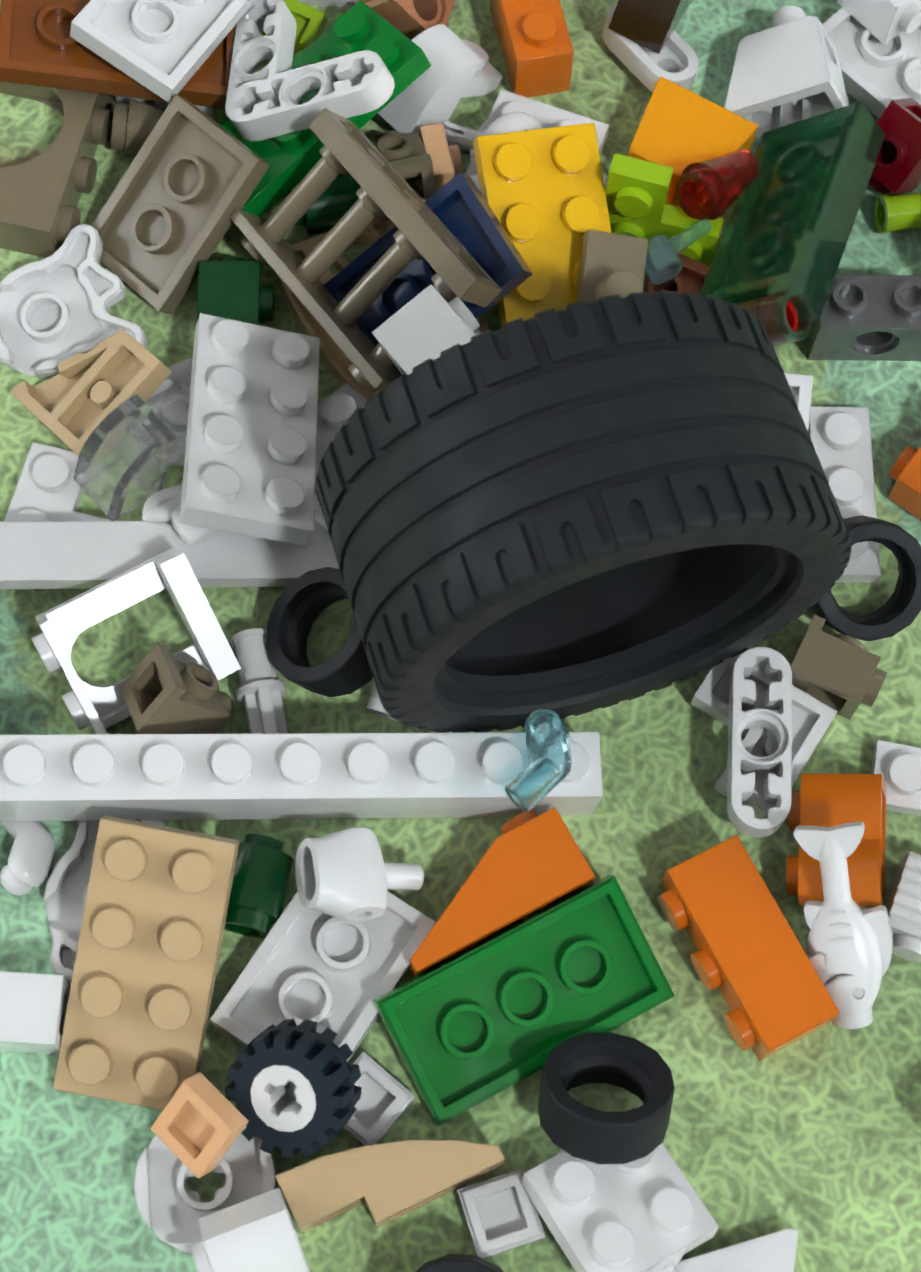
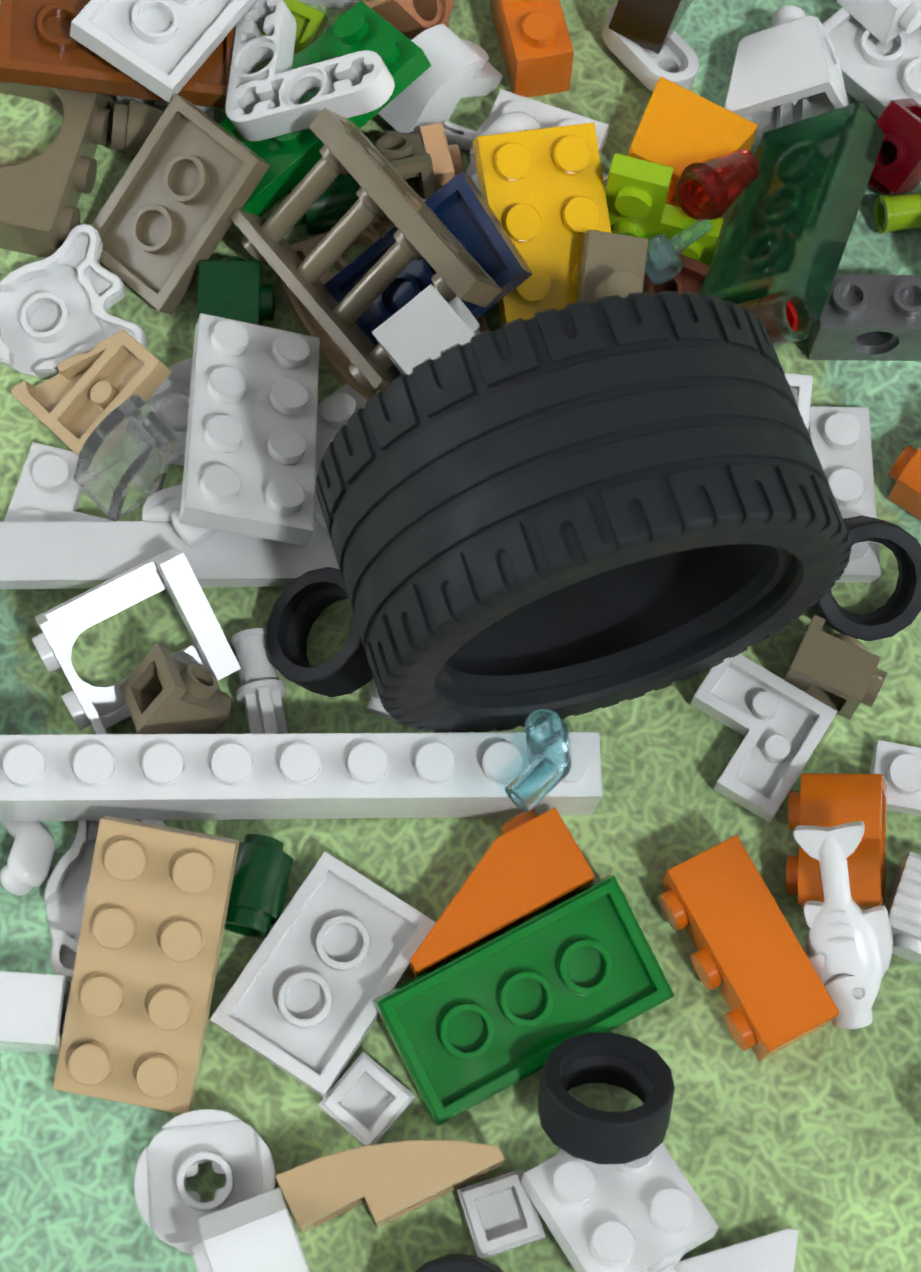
light nougat plate [150,1072,249,1179] -> none
black wheel [225,1018,362,1158] -> none
white piece [295,827,424,922] -> none
white beam [727,647,792,838] -> none

